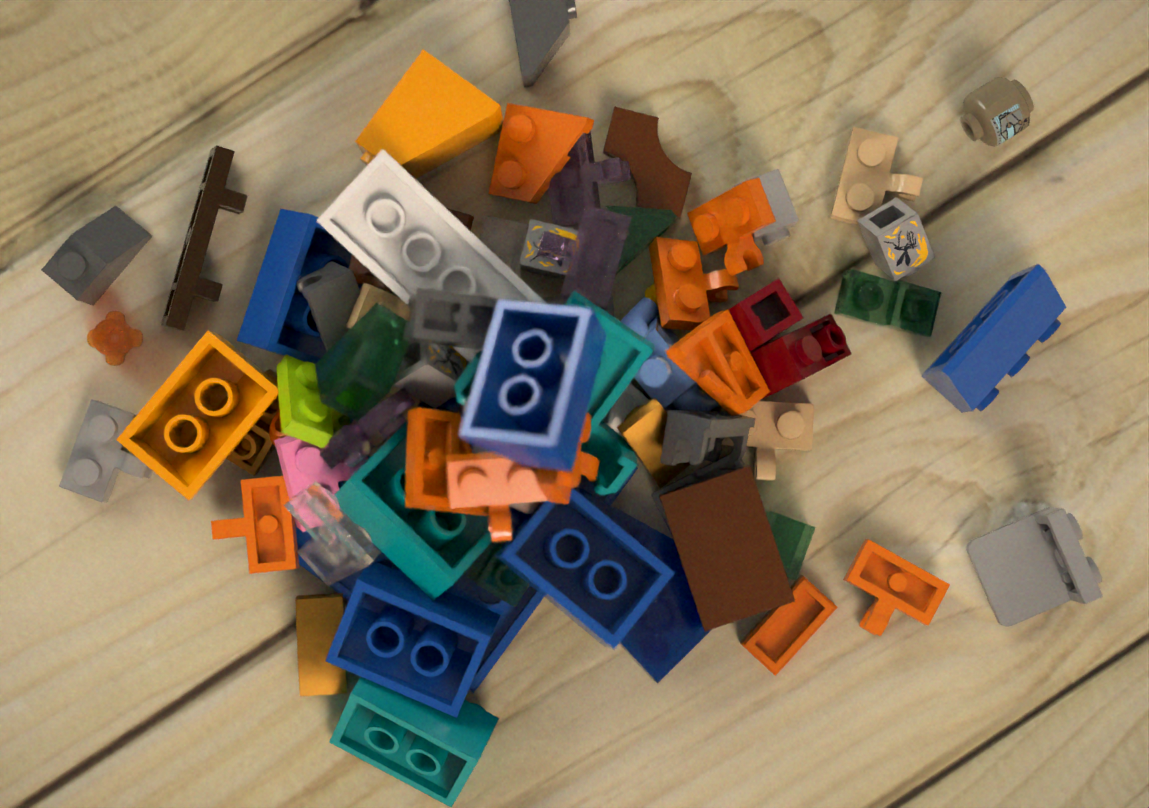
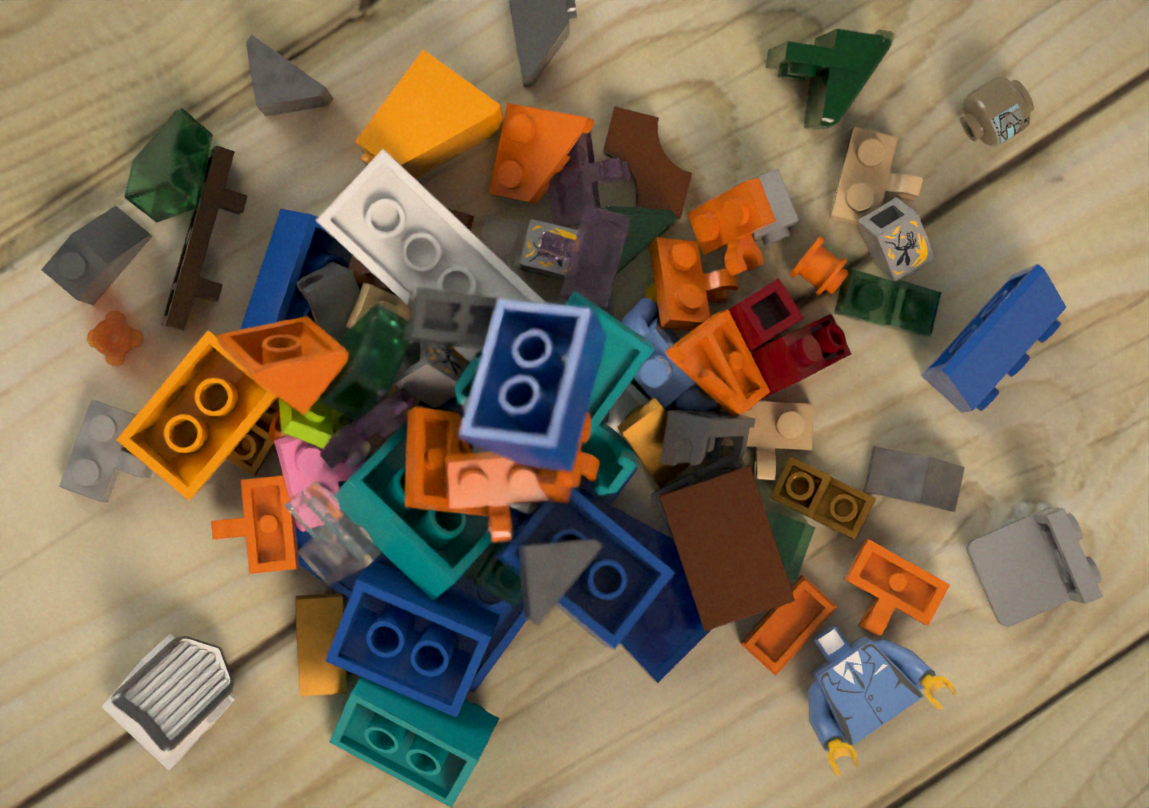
none -> white piece [102,633,238,771]
none -> clear green slope [124,108,213,223]
none -> orange slope [217,316,348,415]
none -> flat silver slope [246,35,334,116]
none -> flat silver slope [518,540,603,625]
none -> dark green piece [766,29,894,130]
none -> pearl gold slope [770,456,876,541]
none -> orange brick [789,236,849,296]
none -> medium blue torso [808,625,957,776]
none -> flat silver slope [864,447,965,512]

